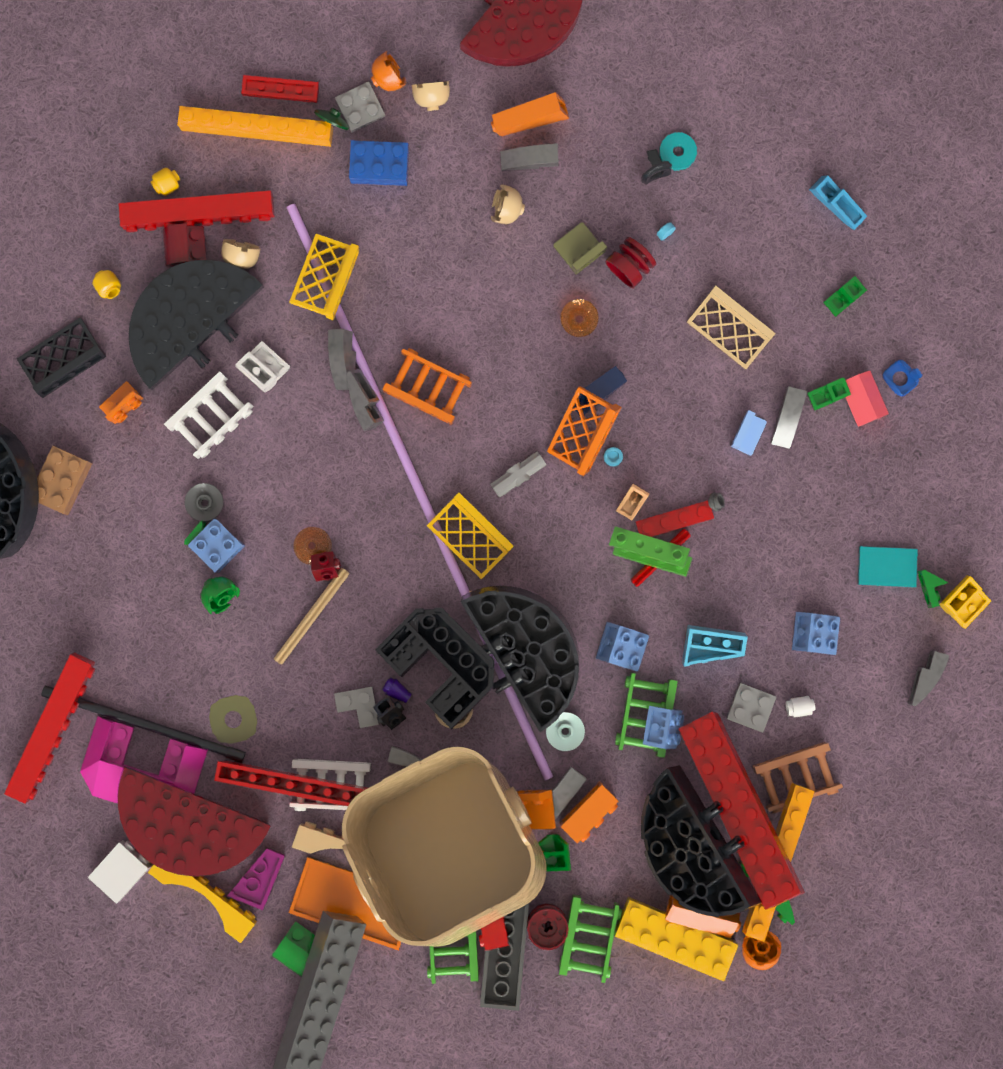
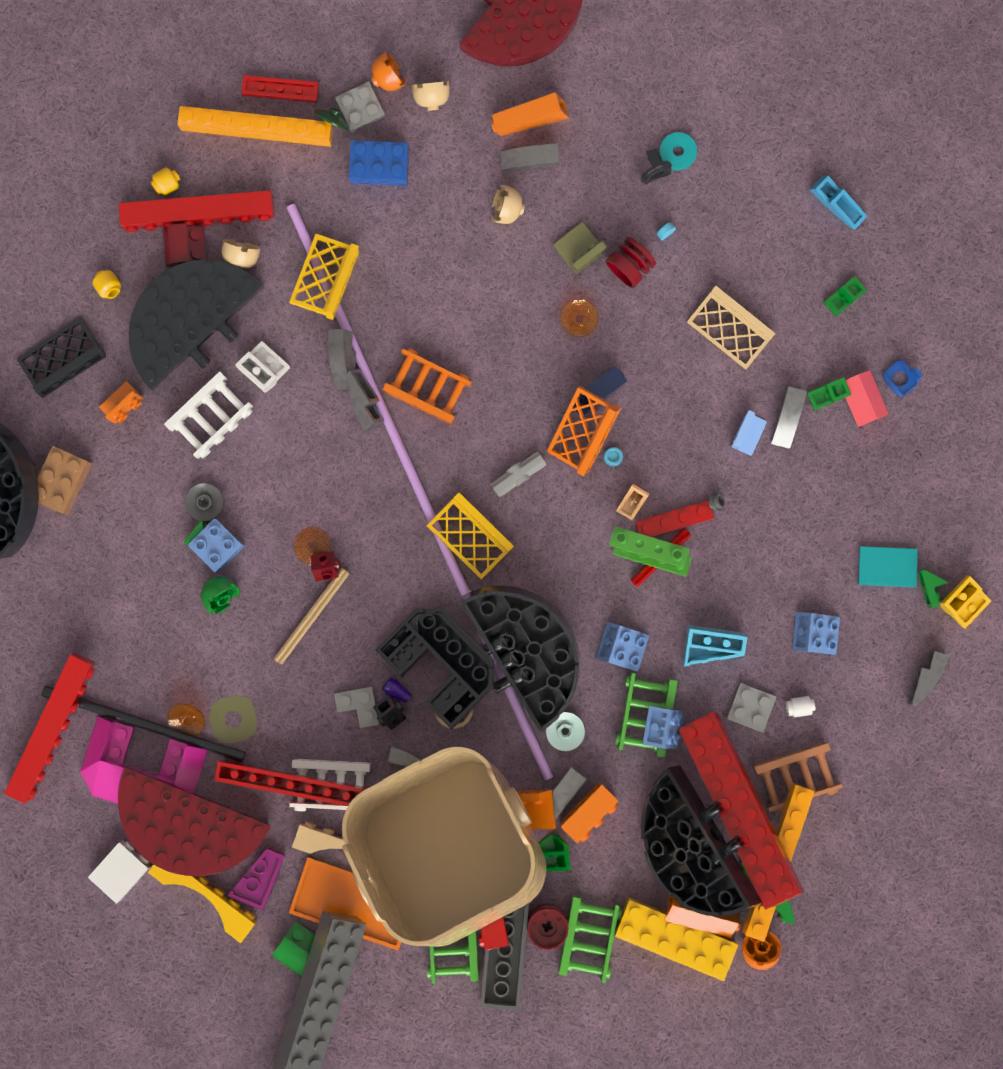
none -> clear orange dish [168,703,206,735]

